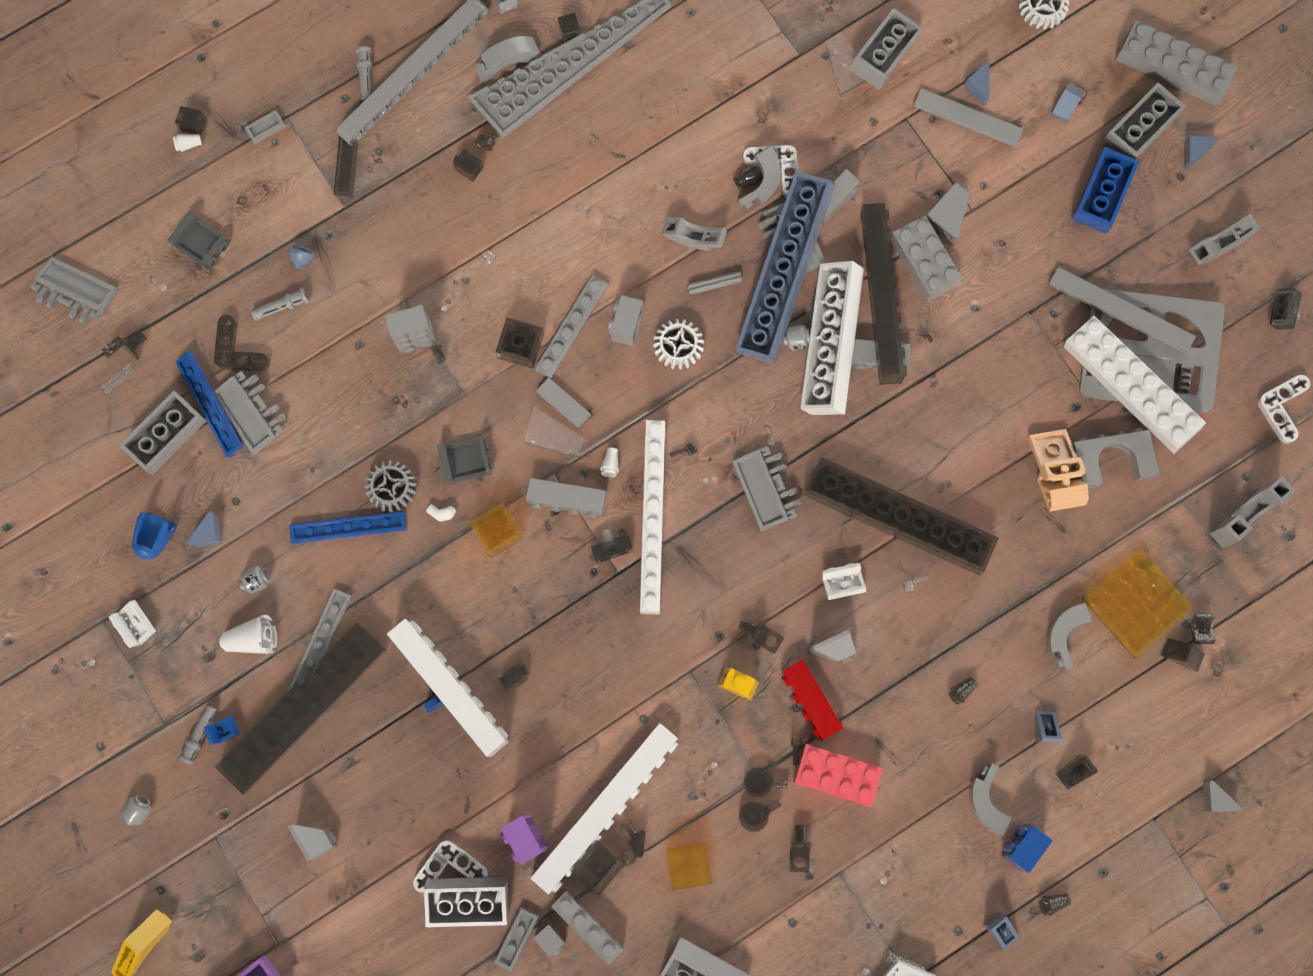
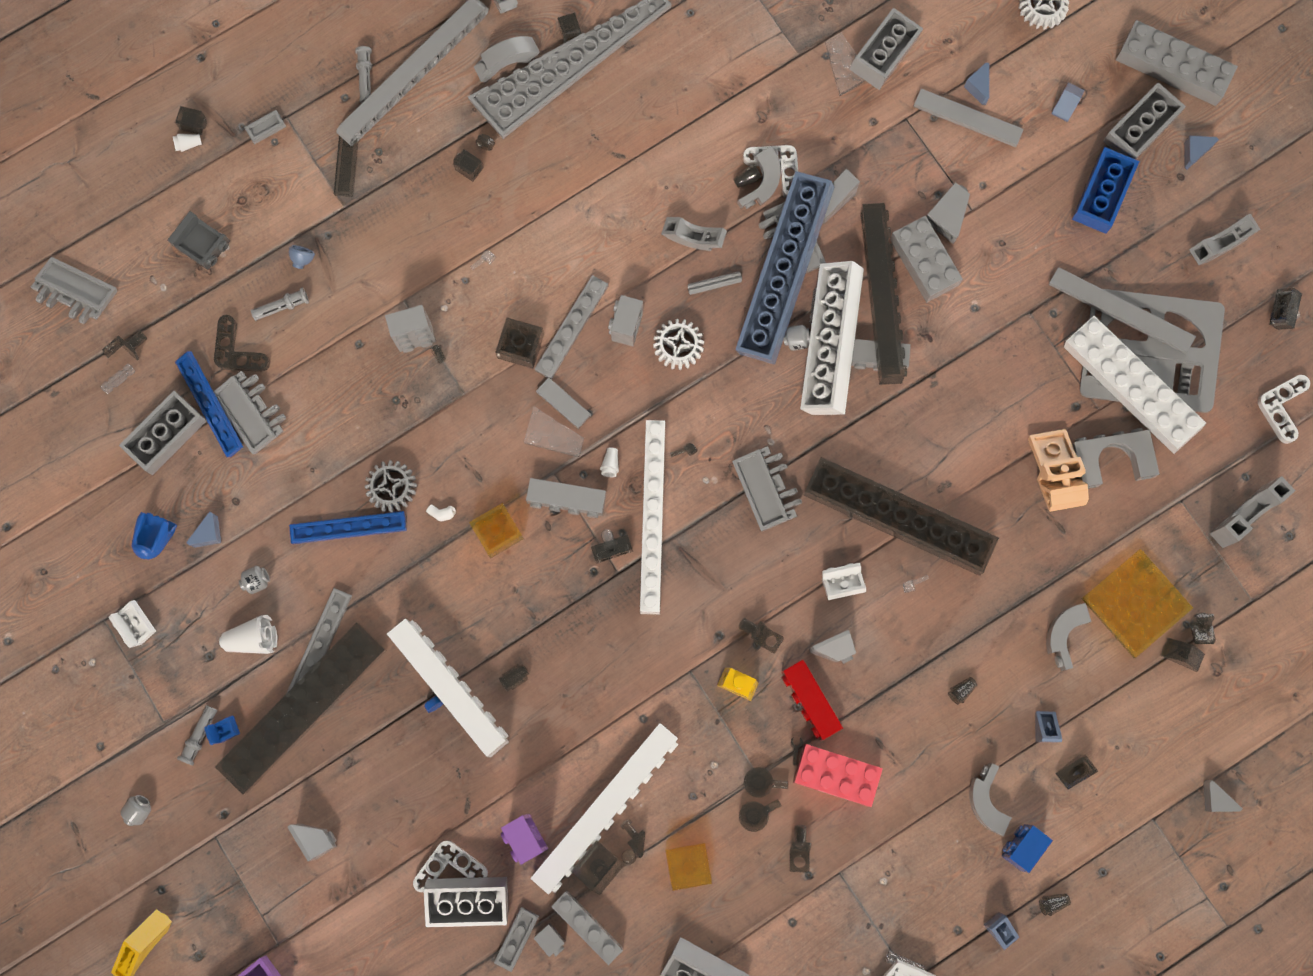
dark grey panel [437,435,494,485] -> none

